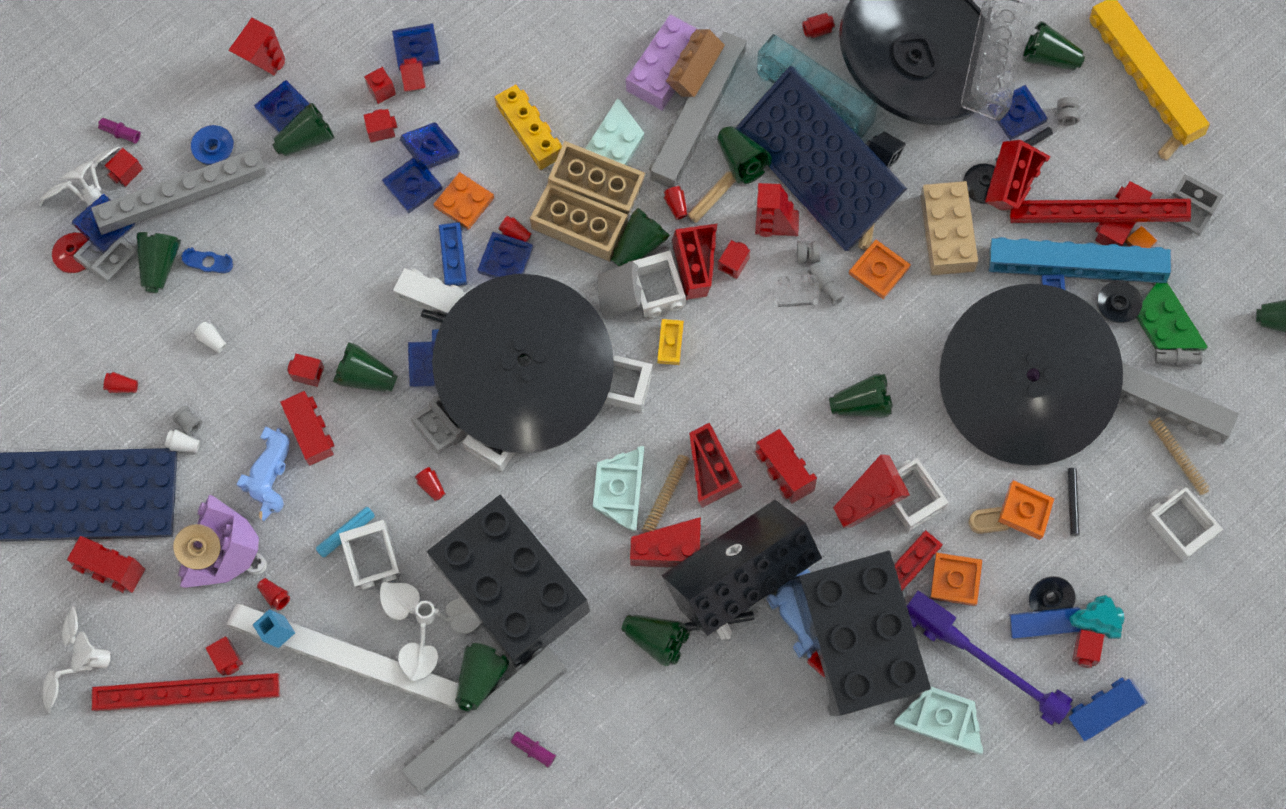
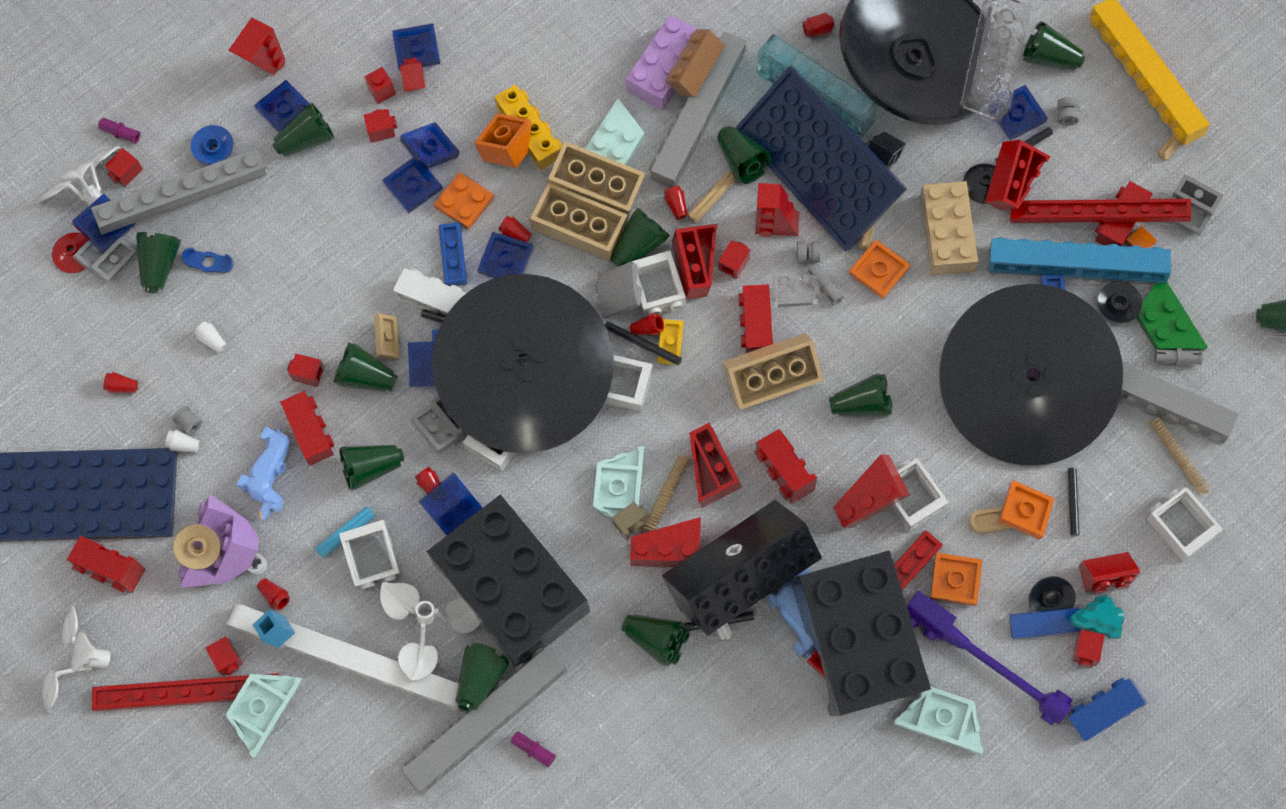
none -> light aqua wing [226,673,303,758]
none -> dark green cone [339,445,404,491]
none -> tan plate [374,313,400,361]
none -> clear blue plate [418,472,483,536]
none -> orange slope [474,113,531,168]
none -> black bar [605,321,682,366]
none -> dark tan brick [612,502,649,541]
none -> red cone [630,313,664,336]
none -> tan brick [722,333,824,410]
none -> red brick [738,284,773,353]
none -> red slope [1079,552,1140,594]

